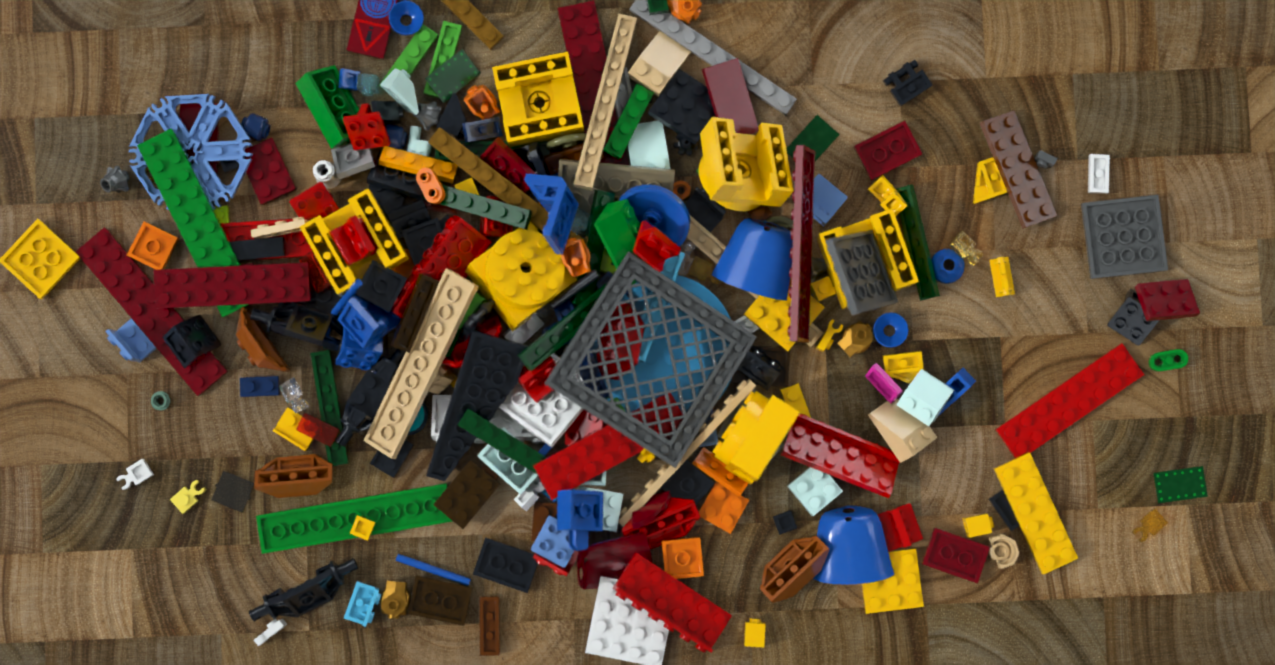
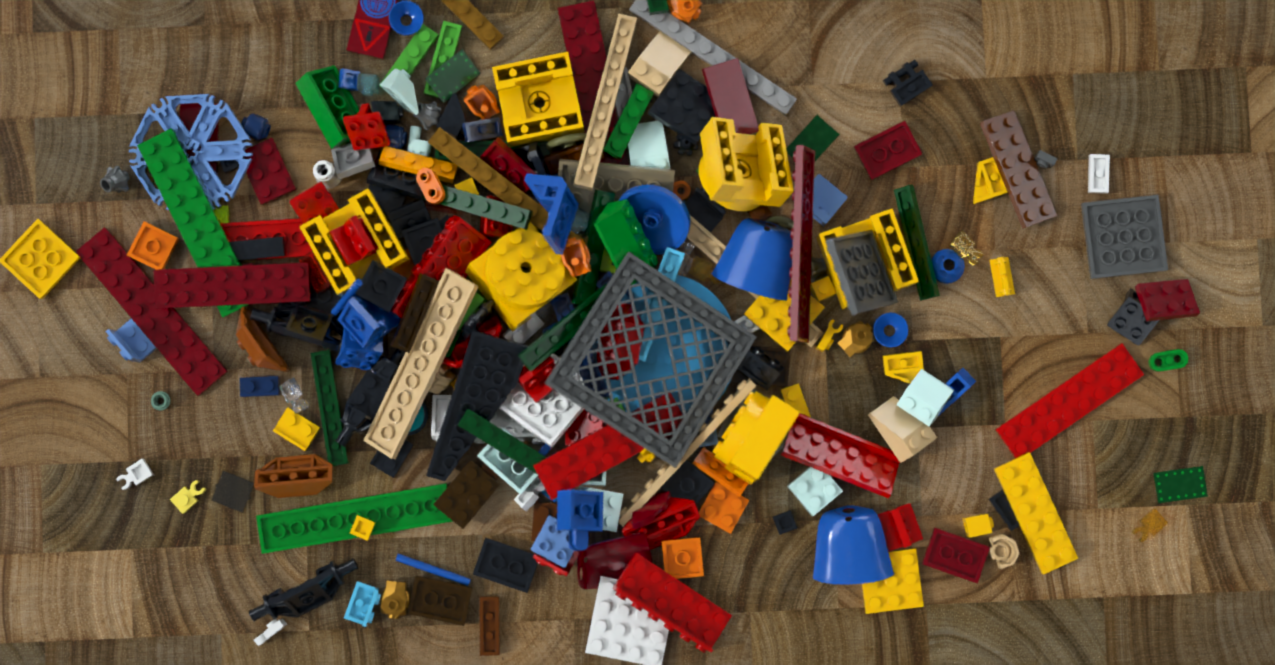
black bracket [162,315,221,368] -> none
tan plate [251,217,309,239] -> none
clear red plate [296,413,340,447] -> none
black piece [549,269,601,310] -> none
red bracket [633,221,681,272] -> none
yellow brick [744,618,765,647] -> none
dark orange wedge [760,536,830,603] -> none
dark pink plate [865,363,903,404] -> none
yellow slope [868,175,907,217] -> none

